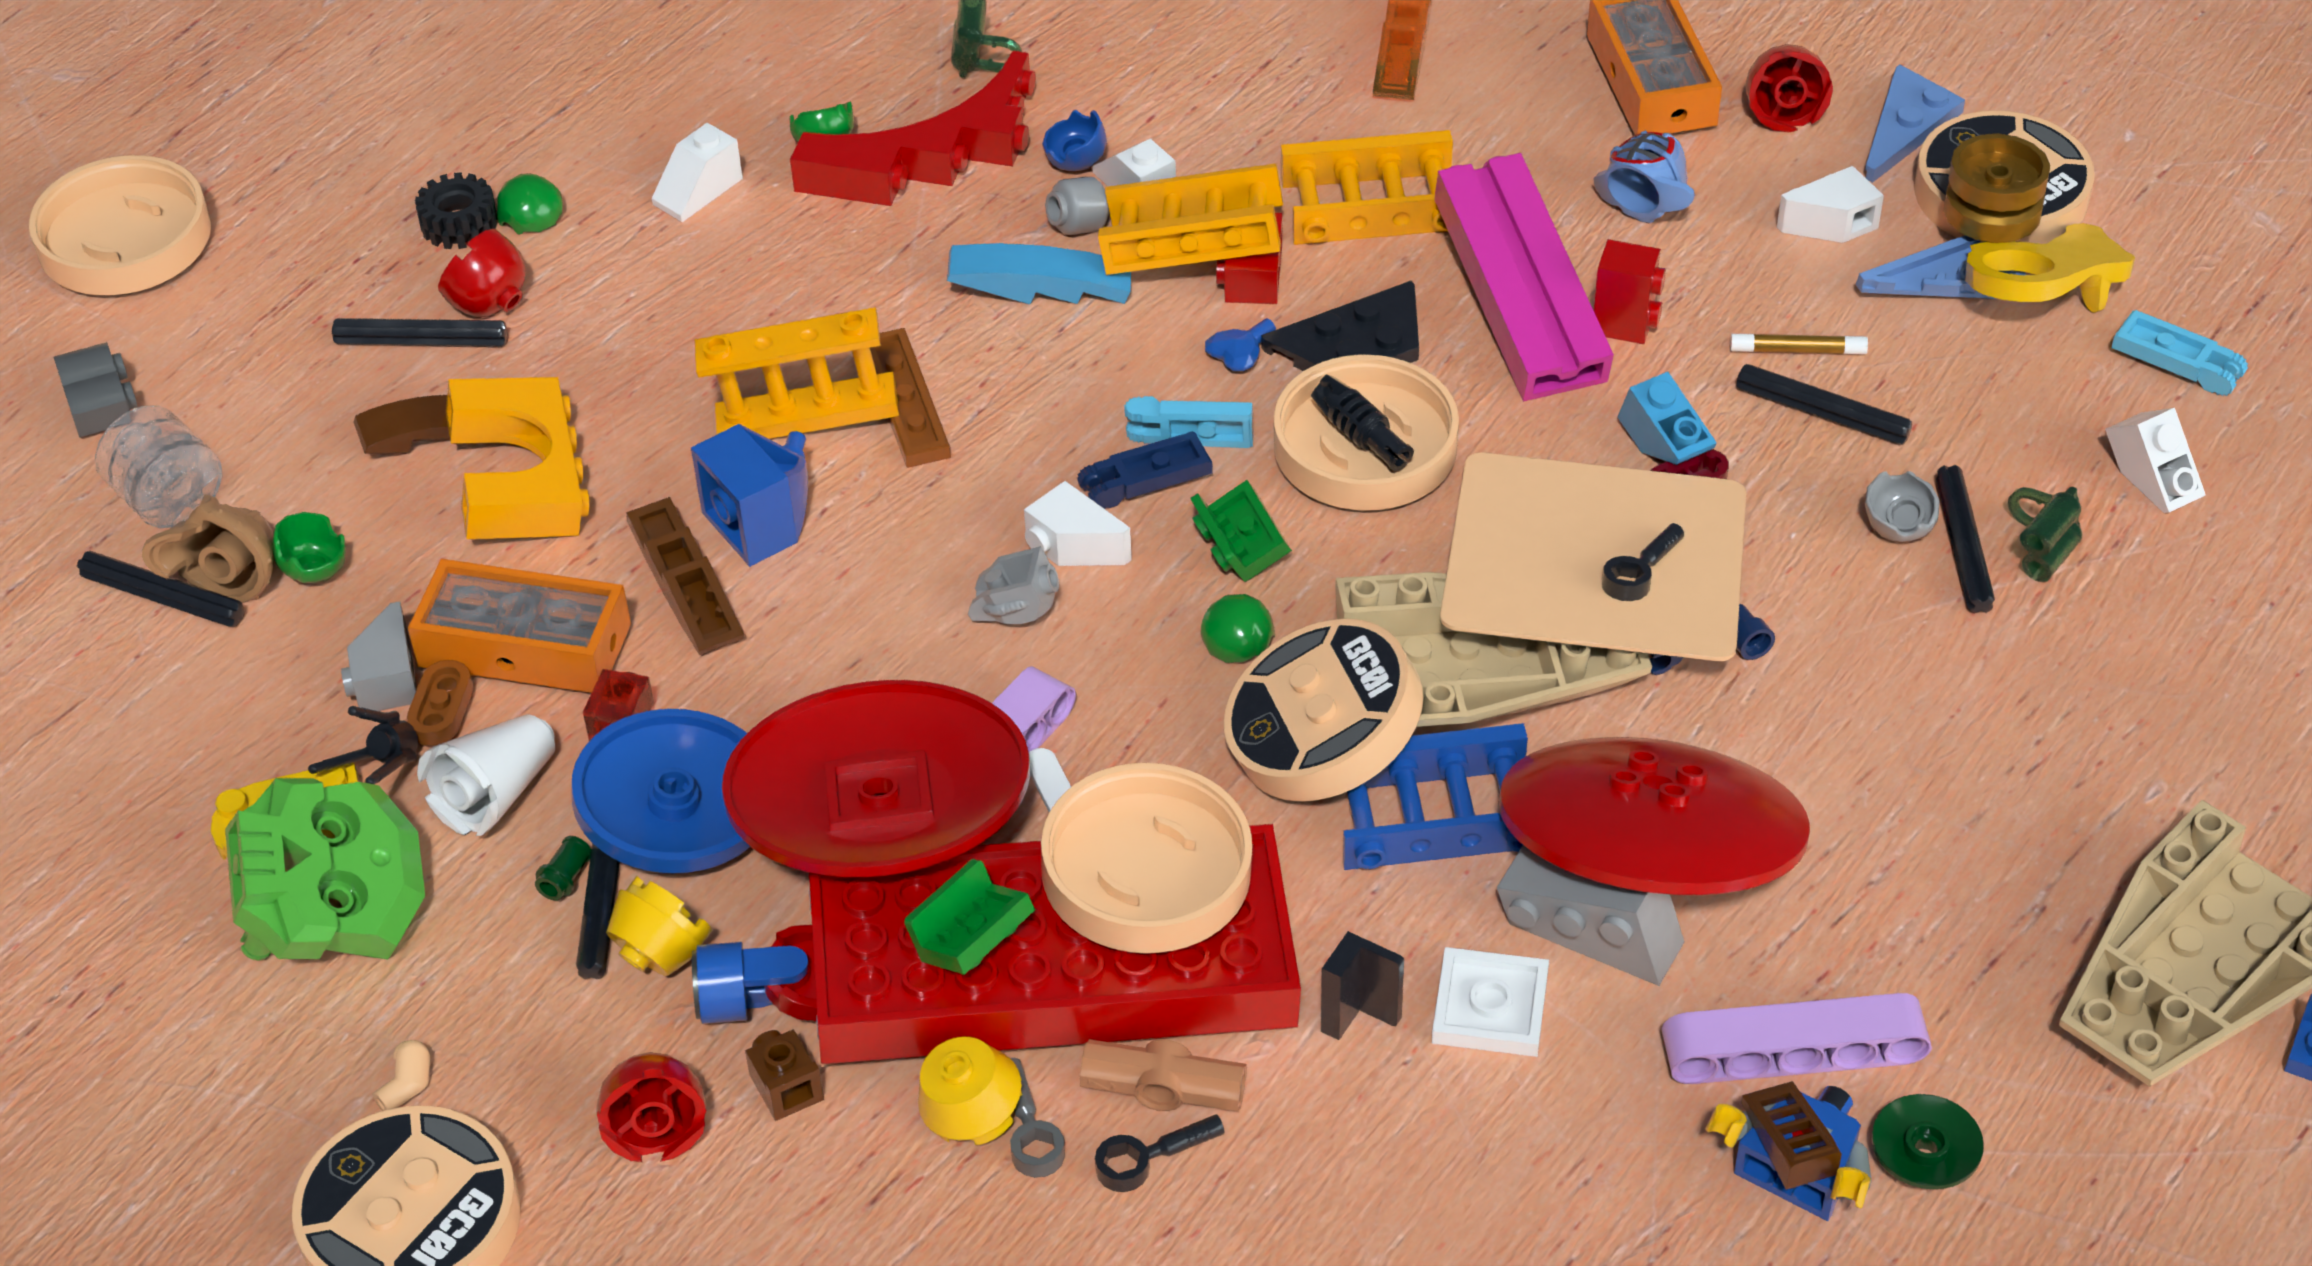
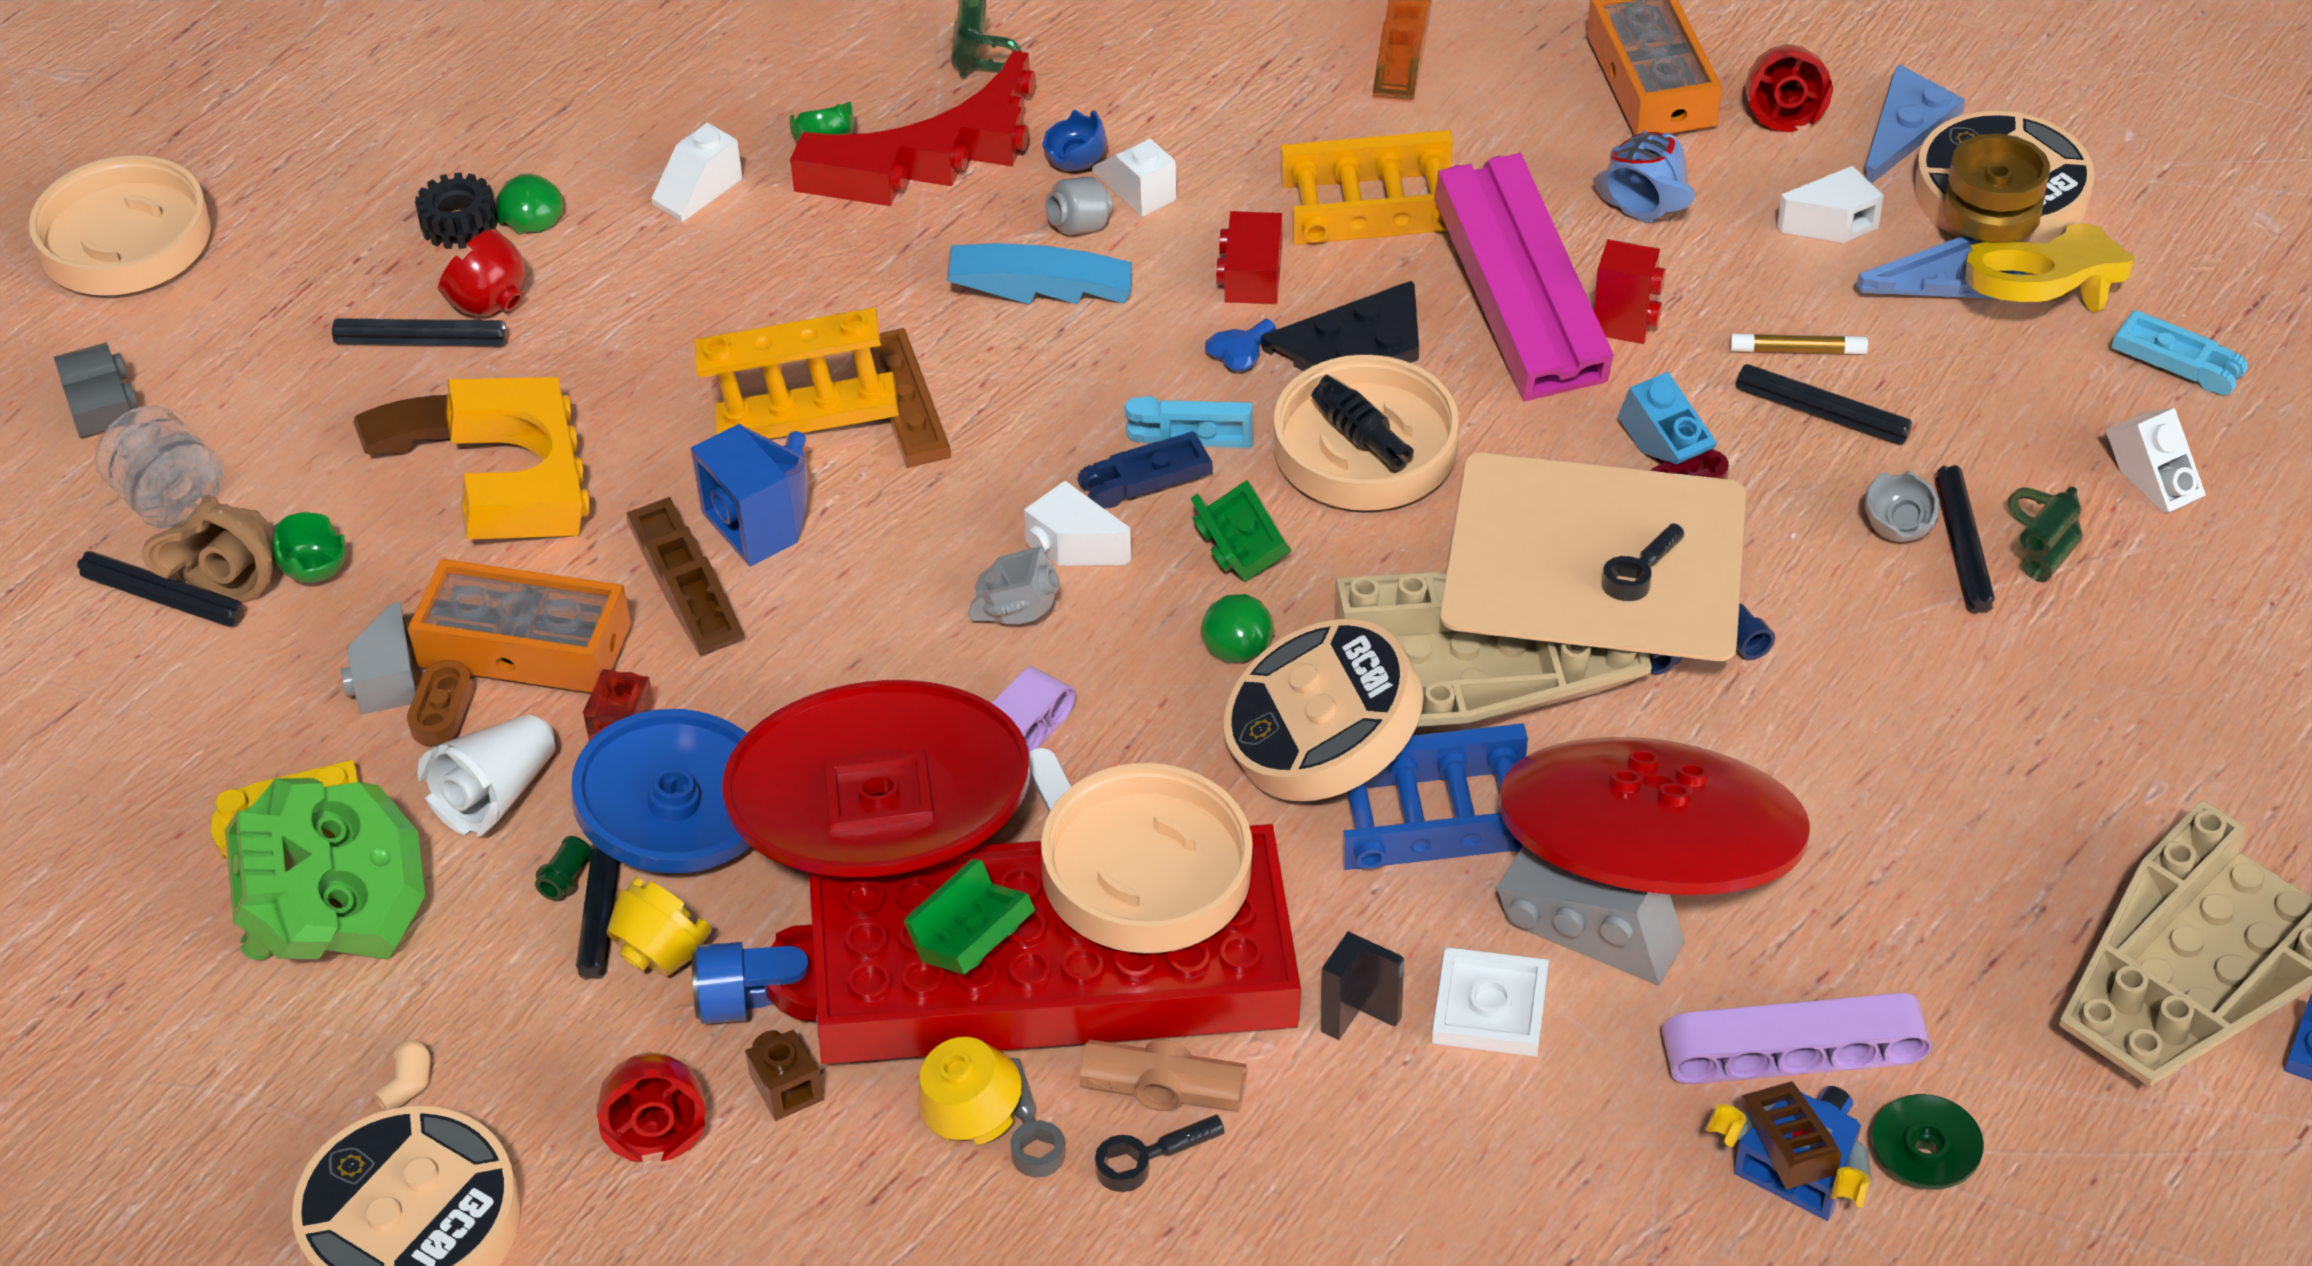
black plant [308,706,418,784] -> none
light orange fence [1098,163,1283,275] -> none

